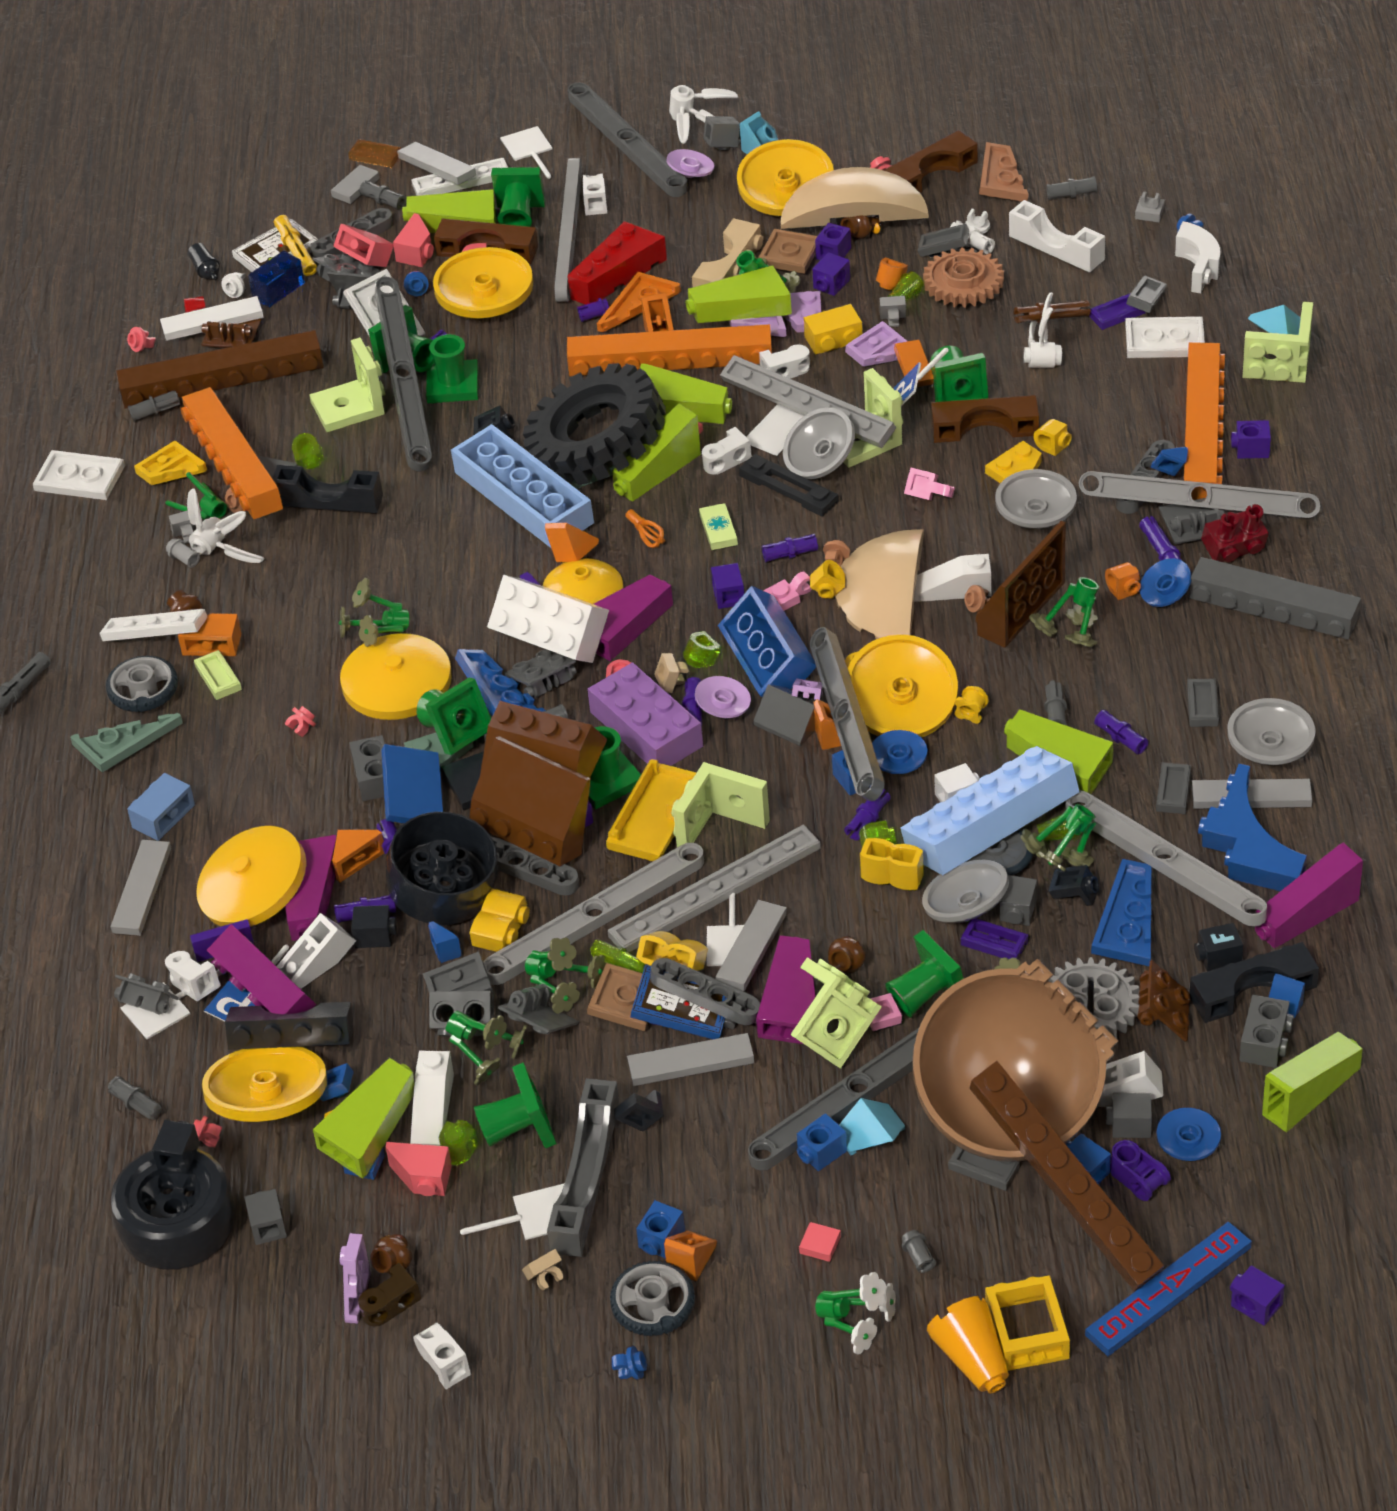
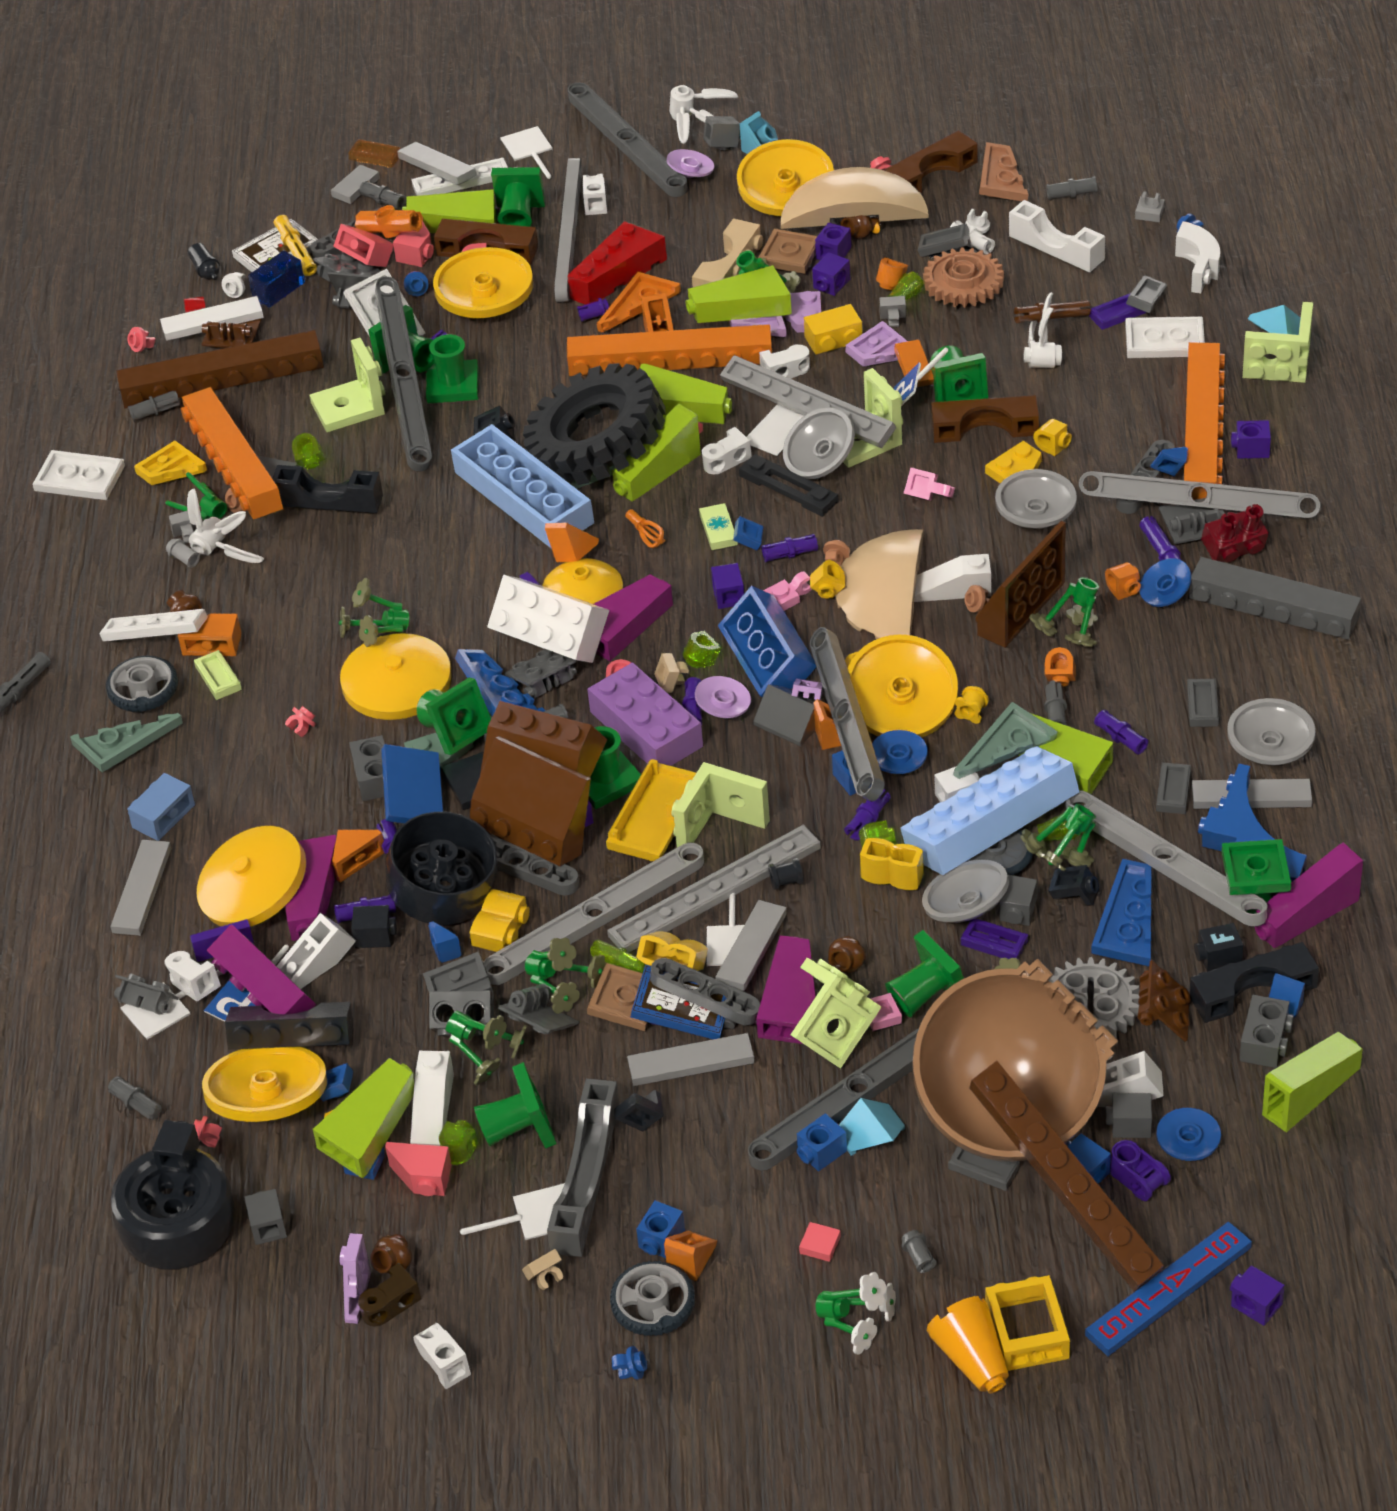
none -> orange piece [355,205,423,238]
none -> blue tile [733,516,764,550]
none -> black bush [768,858,803,890]
none -> sand green wing [953,702,1058,779]
none -> orange plate [1045,647,1076,687]
none -> green plant [1221,839,1291,914]

